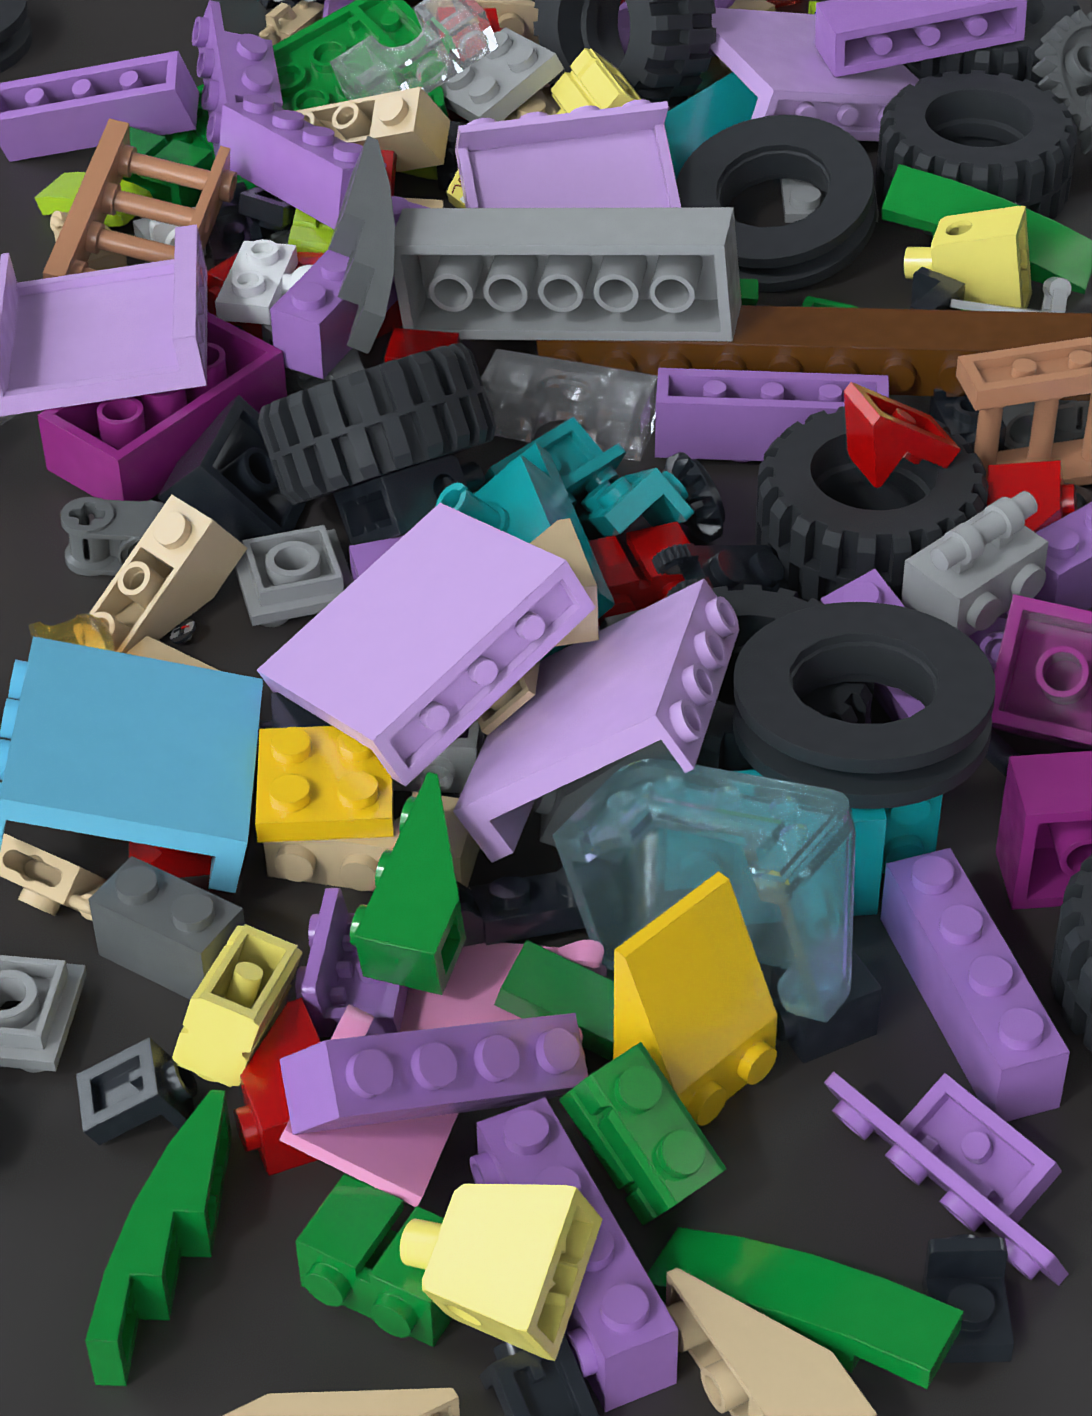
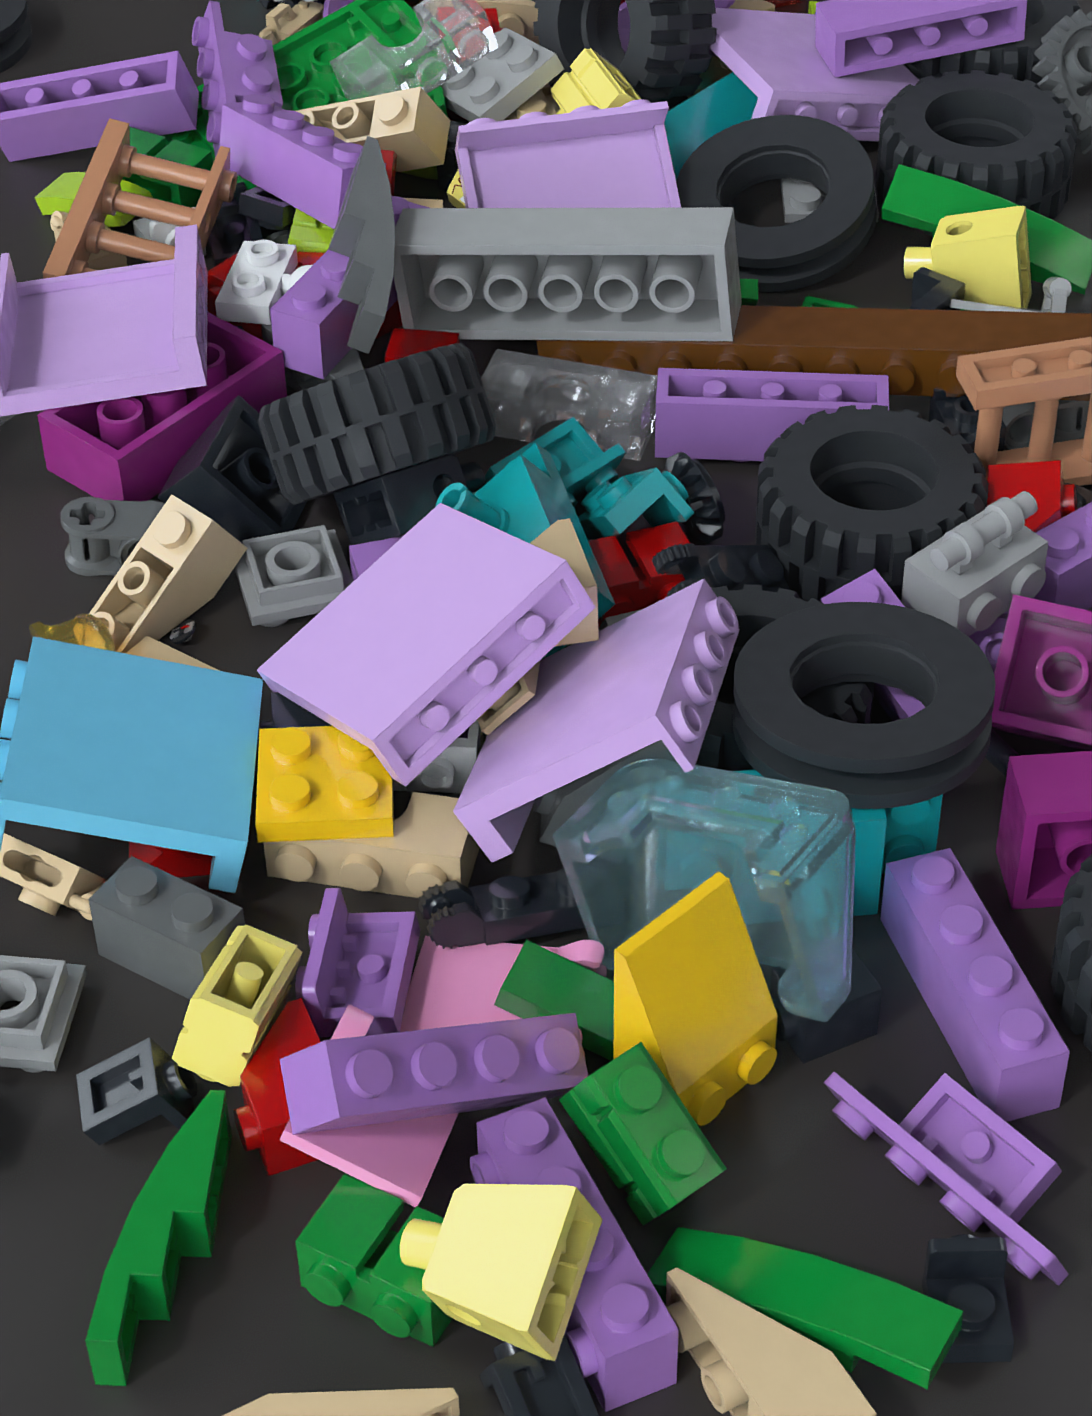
green slope [350,772,466,995] -> none
red slope [844,382,961,488] -> none

